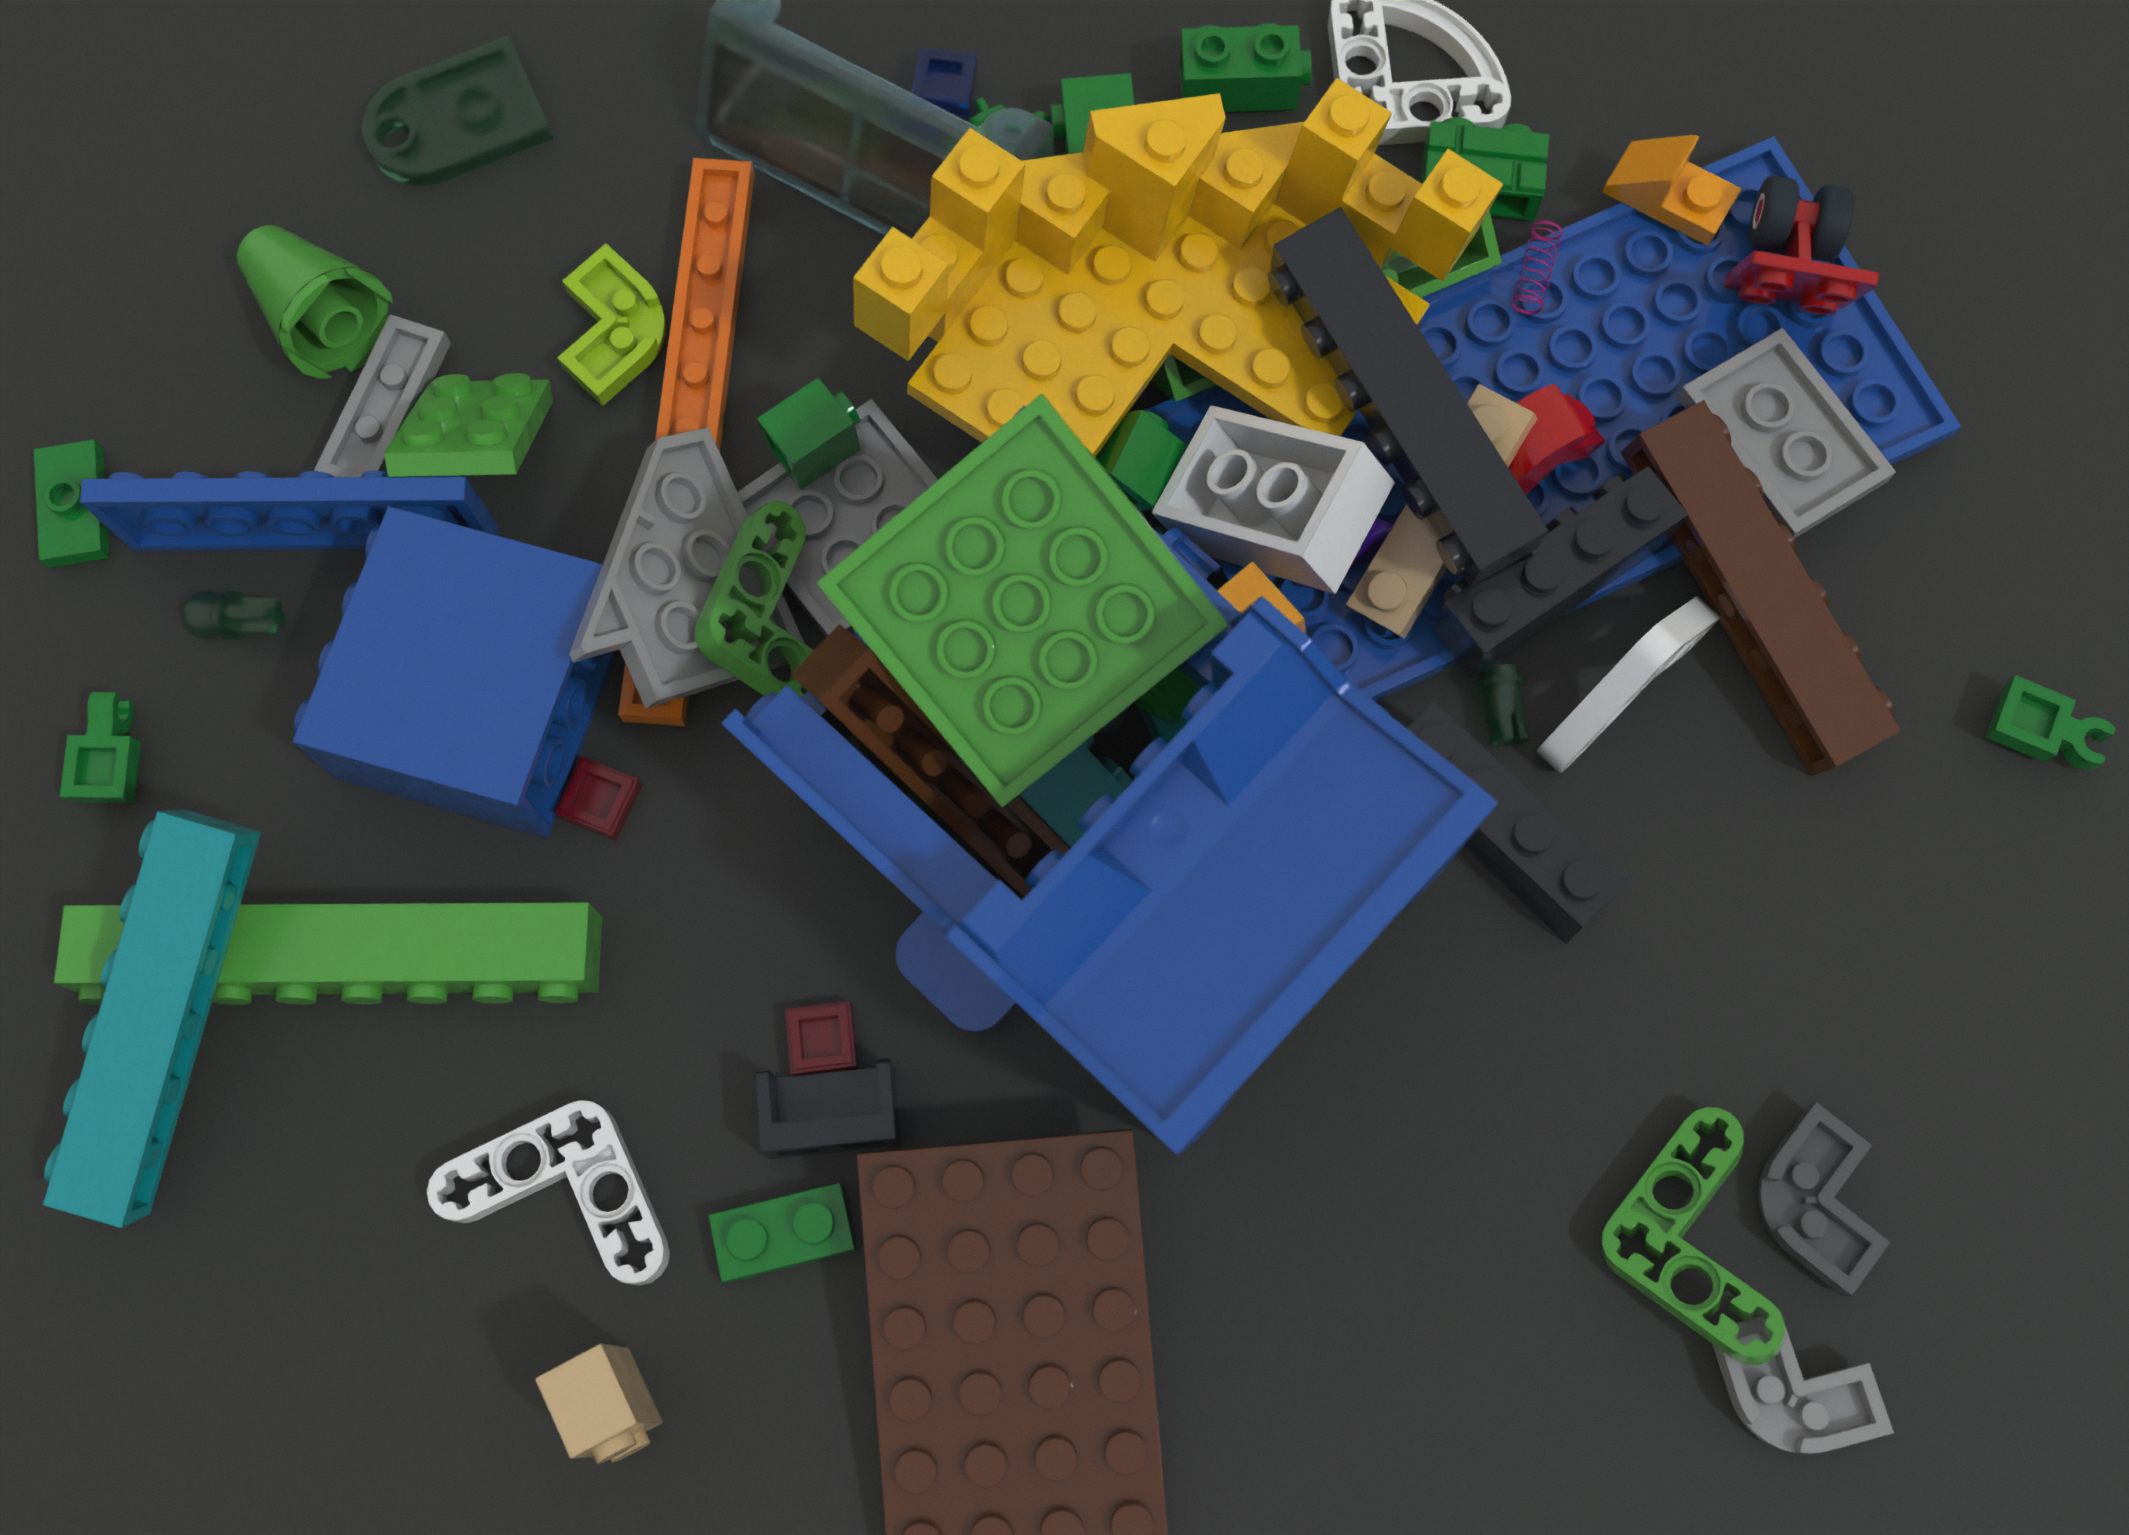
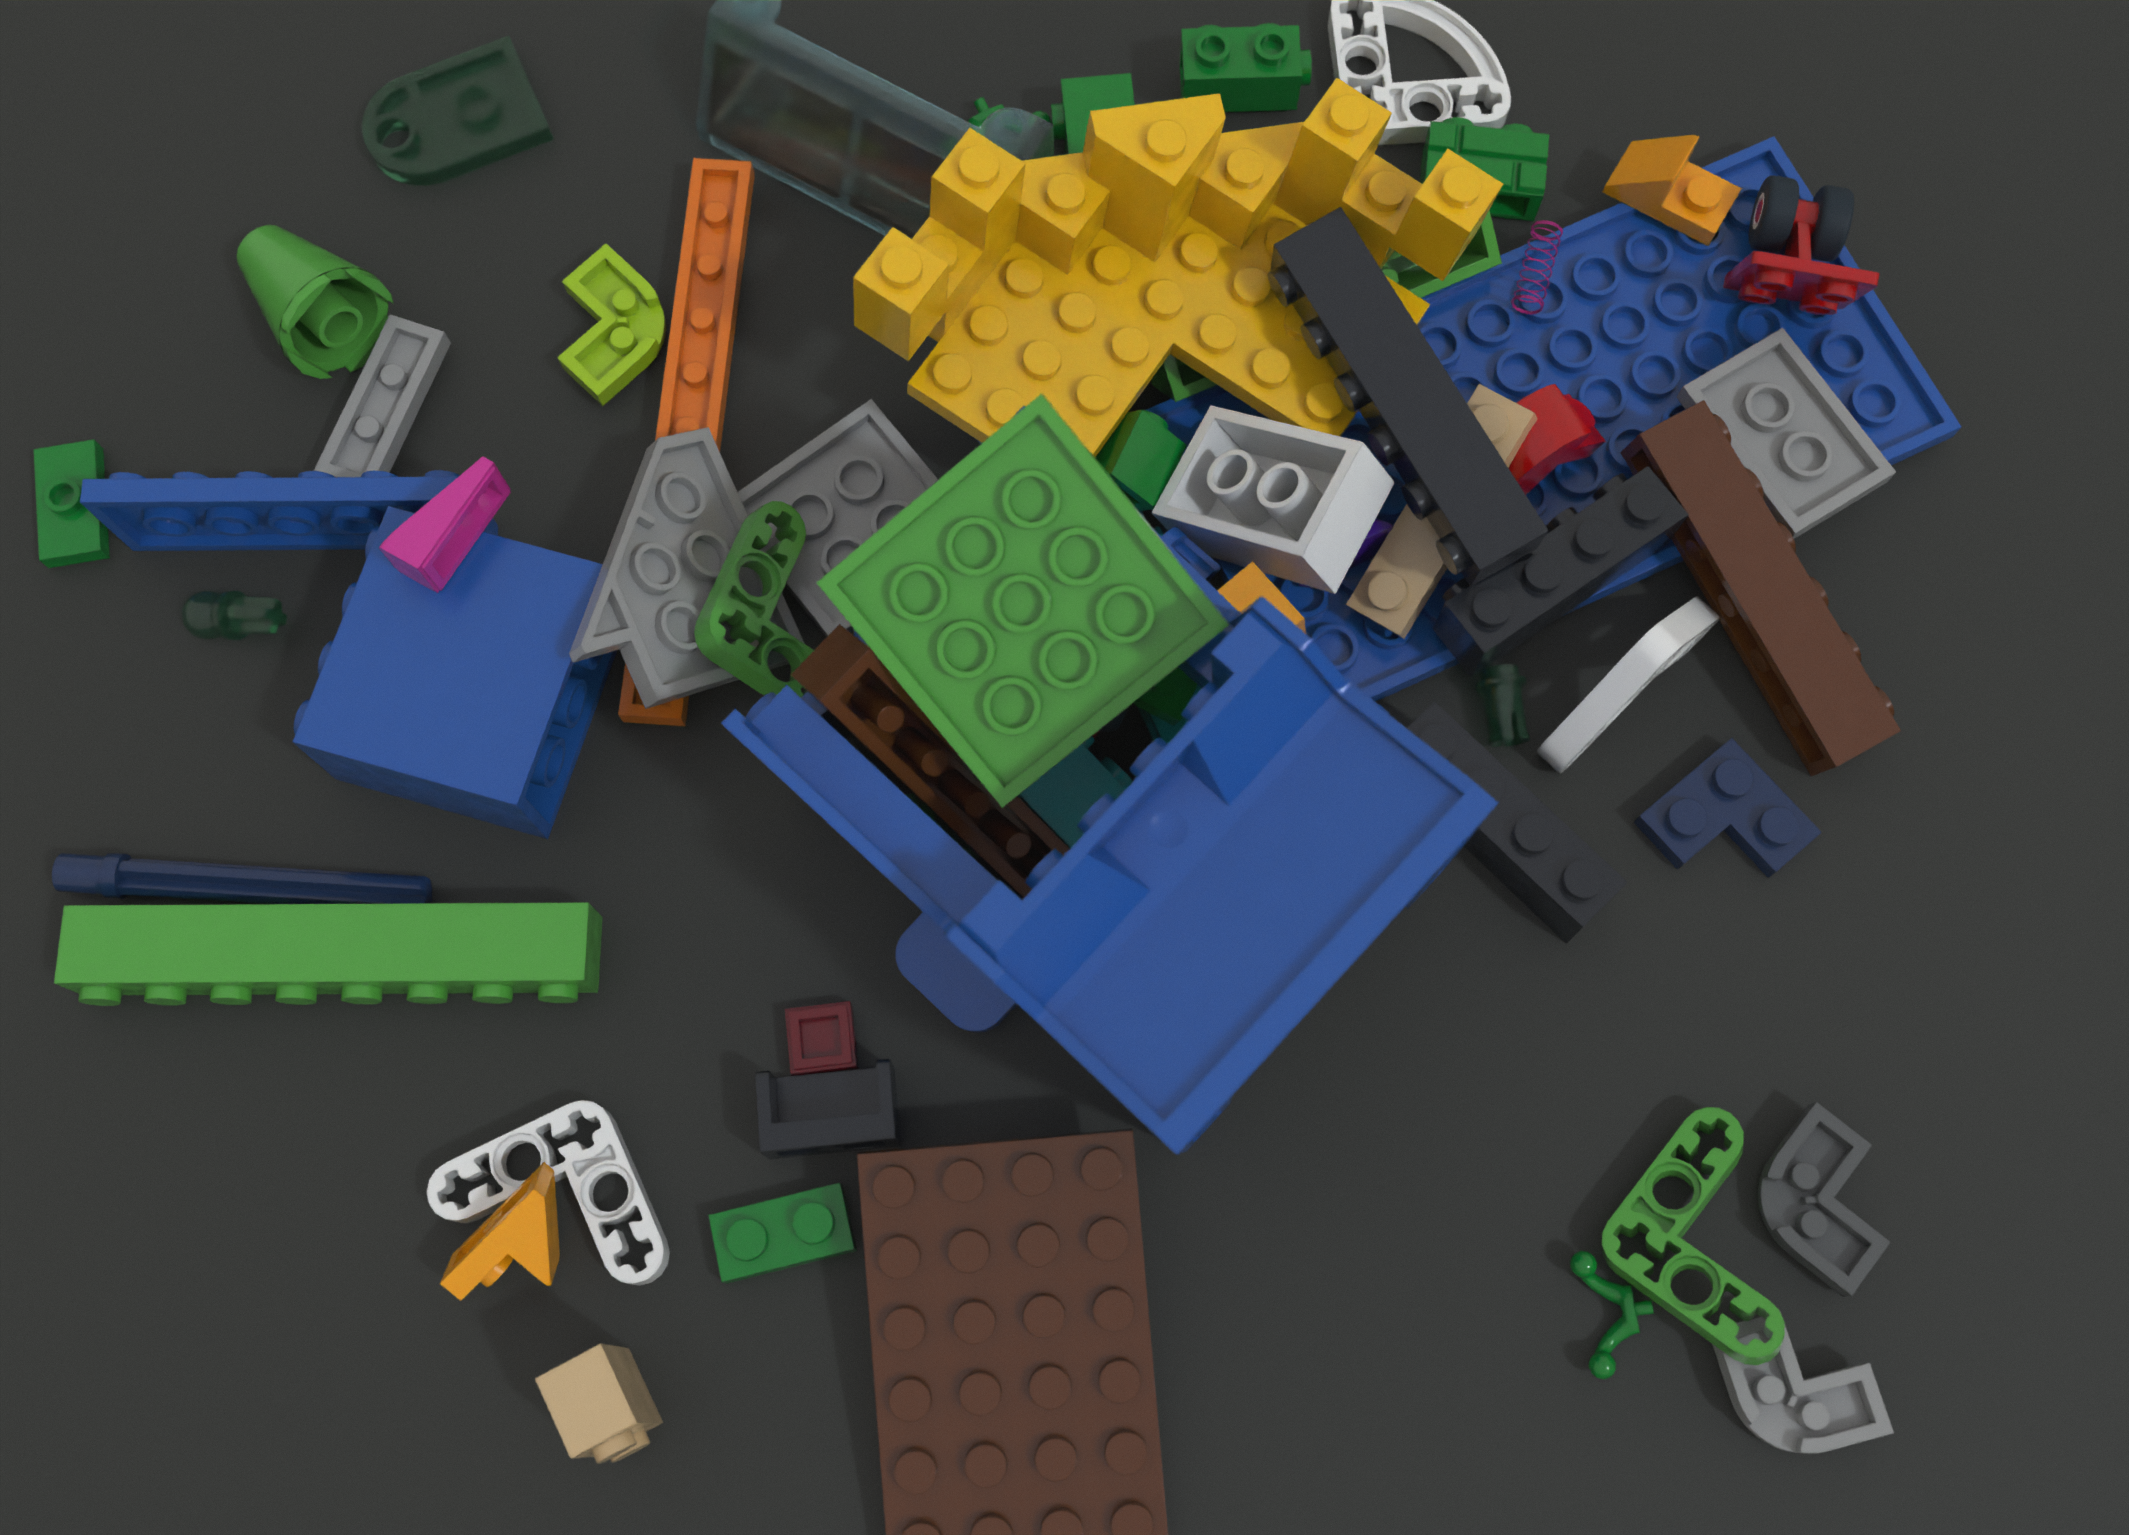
teal brick [43,809,261,1228] -> none
green plate [60,692,141,803] -> none
bright green plate [384,373,553,477] -> none
dark red tile [554,756,643,841] -> none
green brick [757,377,861,490] -> none
clear blue plate [911,47,978,117] -> none
green plate [1985,675,2116,771] -> none
none -> dark blue axle [52,853,432,904]
none -> dark pink slope [379,457,511,593]
none -> light orange slope [440,1162,560,1301]
none -> green piece [1570,1251,1654,1380]
none -> dark blue plate [1634,738,1822,878]

